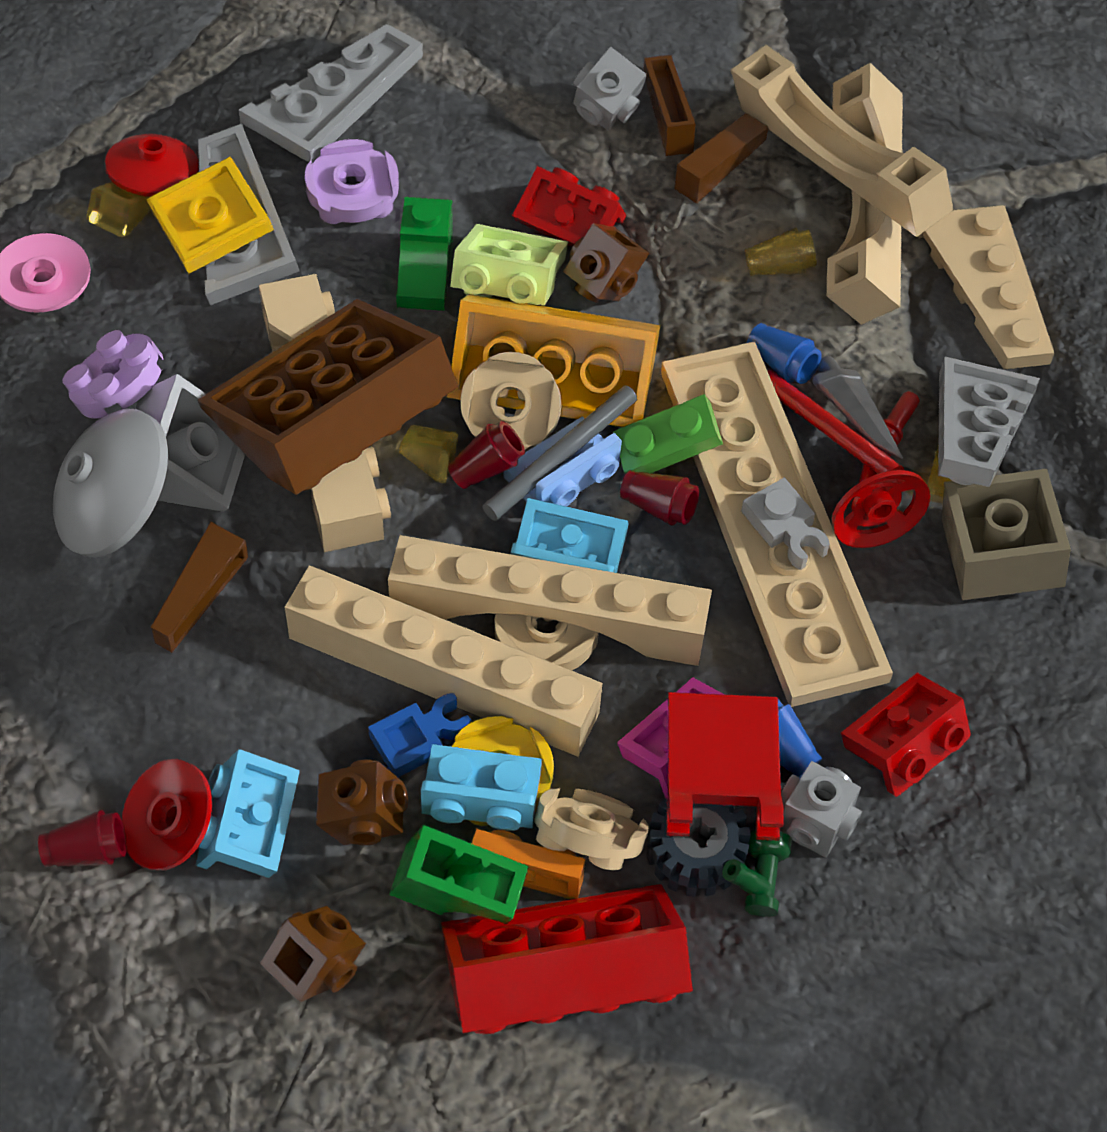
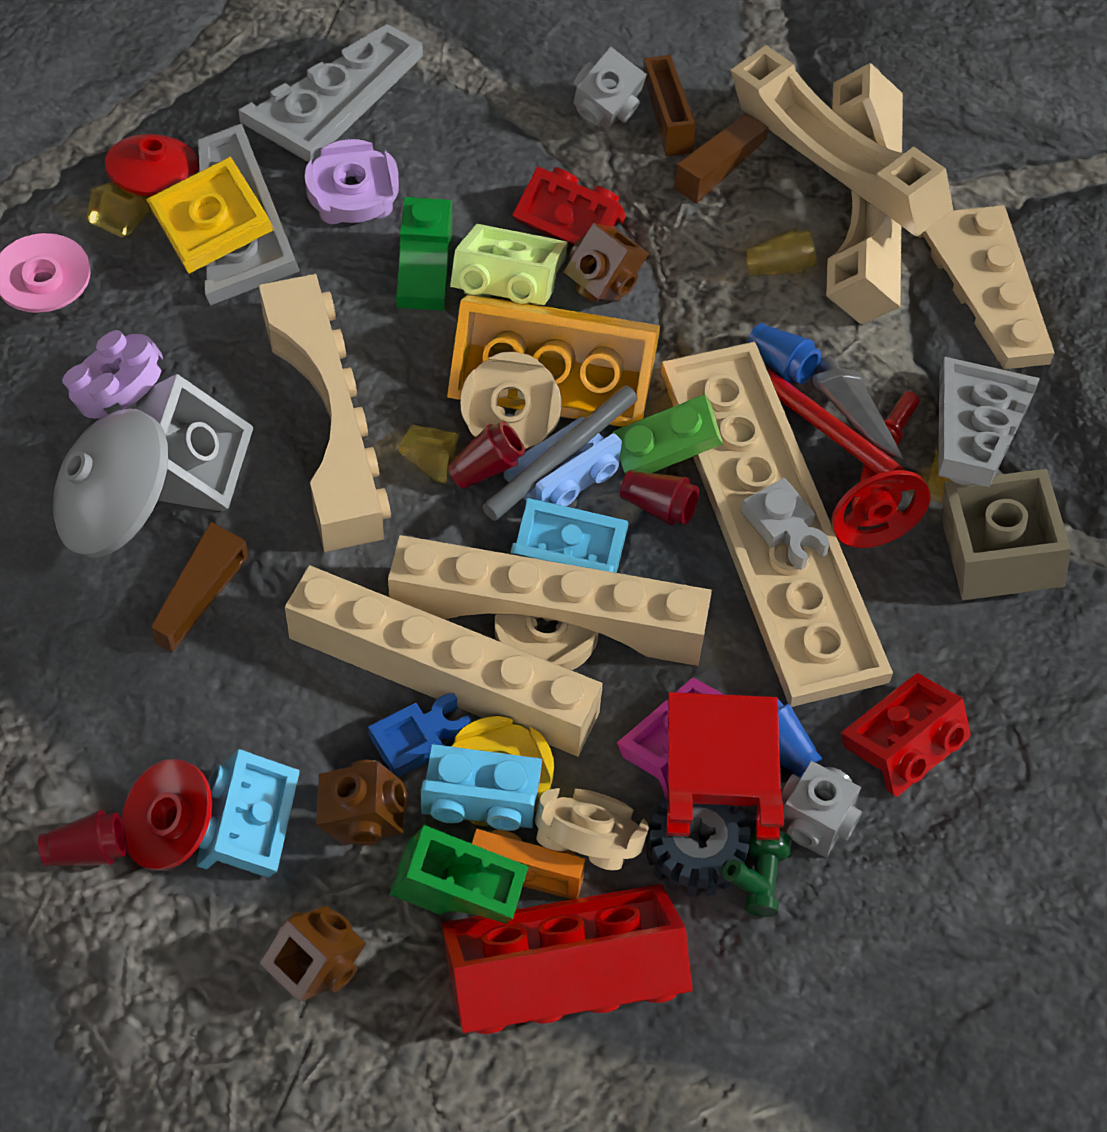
reddish brown slope [197,299,458,495] -> none

